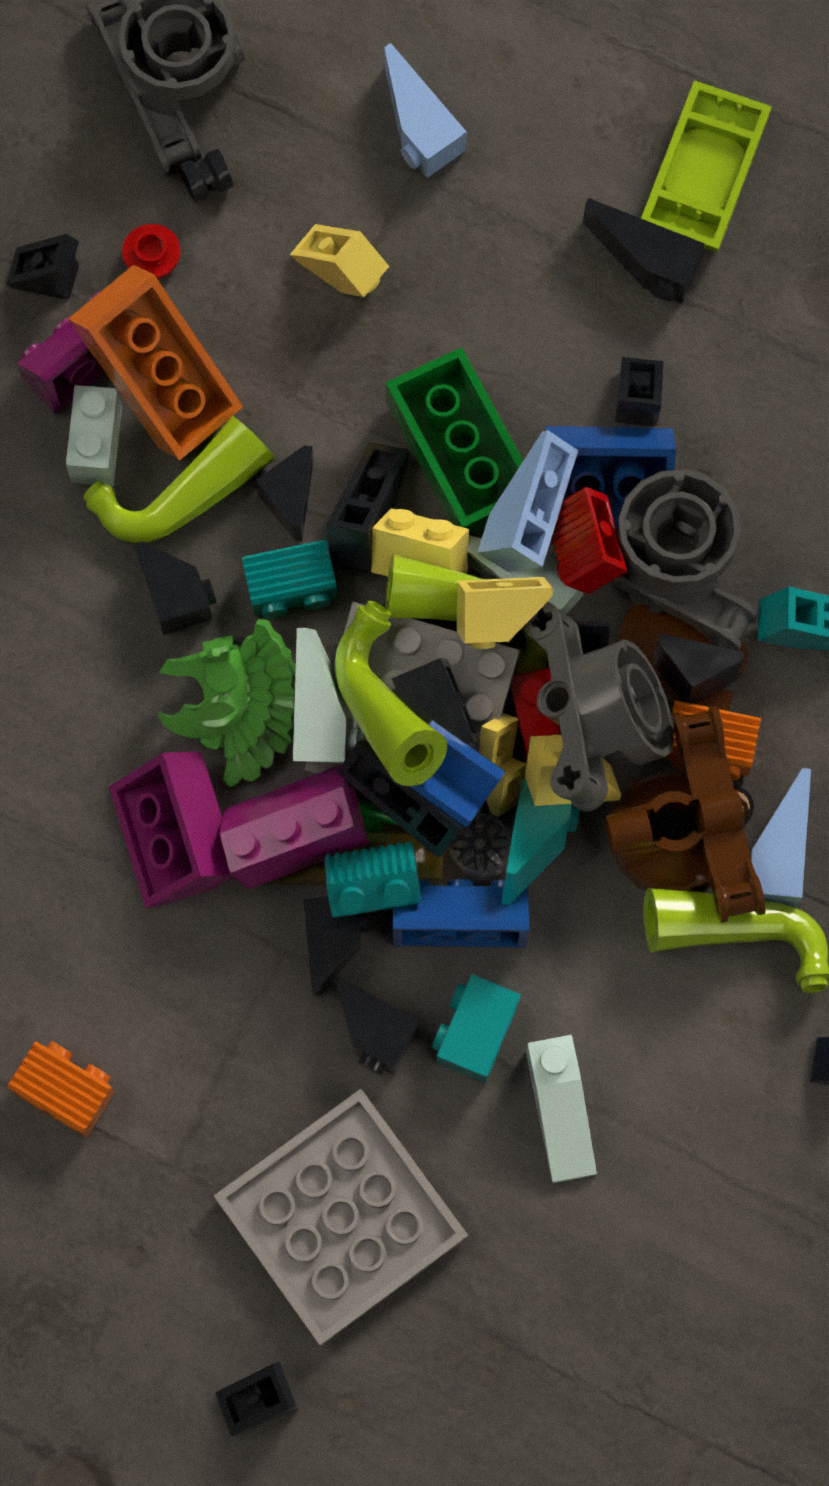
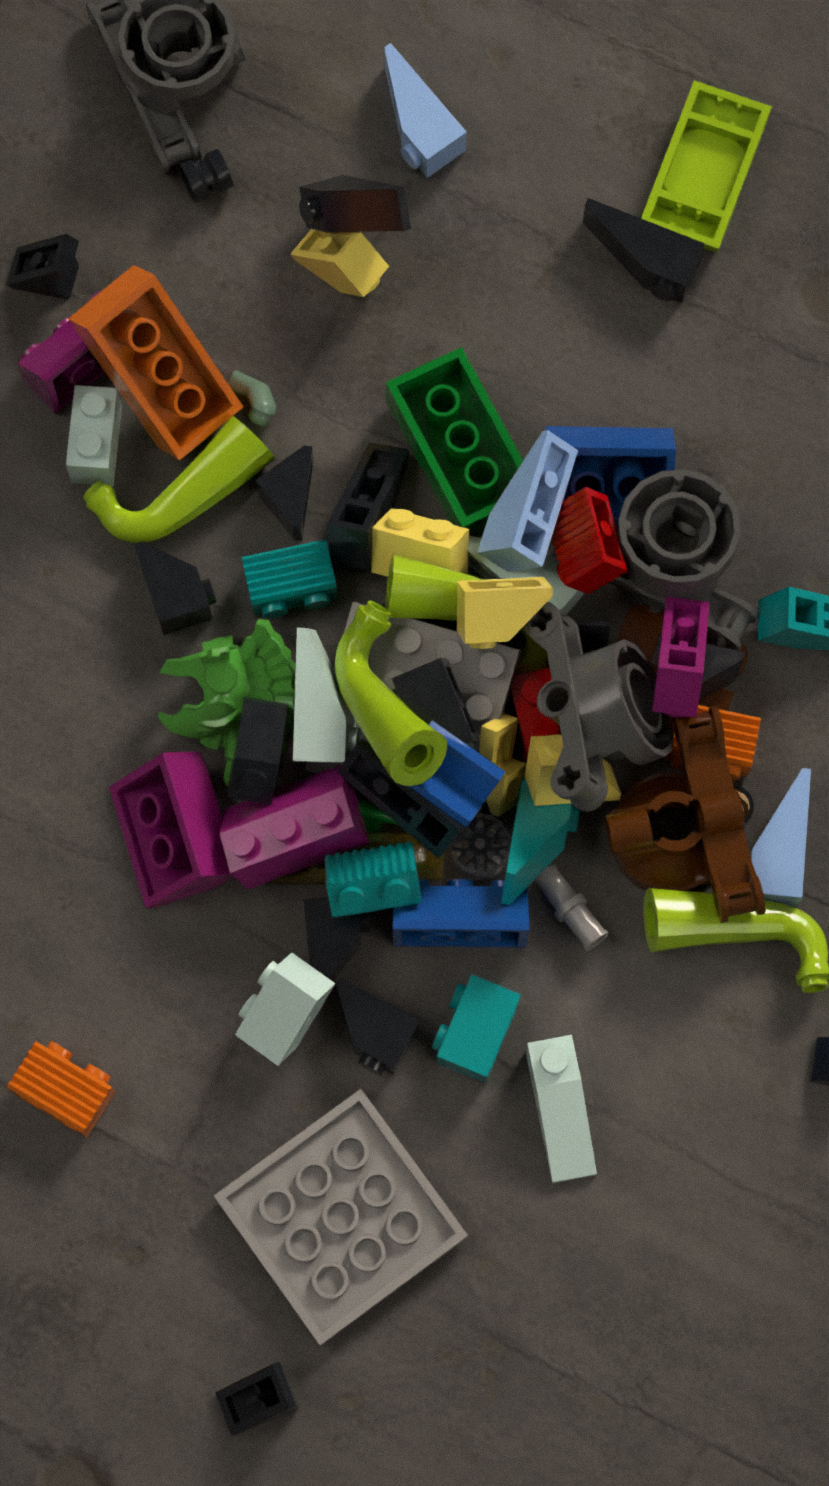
red piece [122,224,181,279] -> none
black slope [615,357,664,426] -> none
none -> sand green arm [228,370,277,426]
none -> black slope [228,697,288,805]
none -> light aqua brick [235,953,335,1066]
none -> black slope [299,175,411,232]
none -> light grey pin [533,864,609,951]
none -> magenta slope [652,596,710,718]

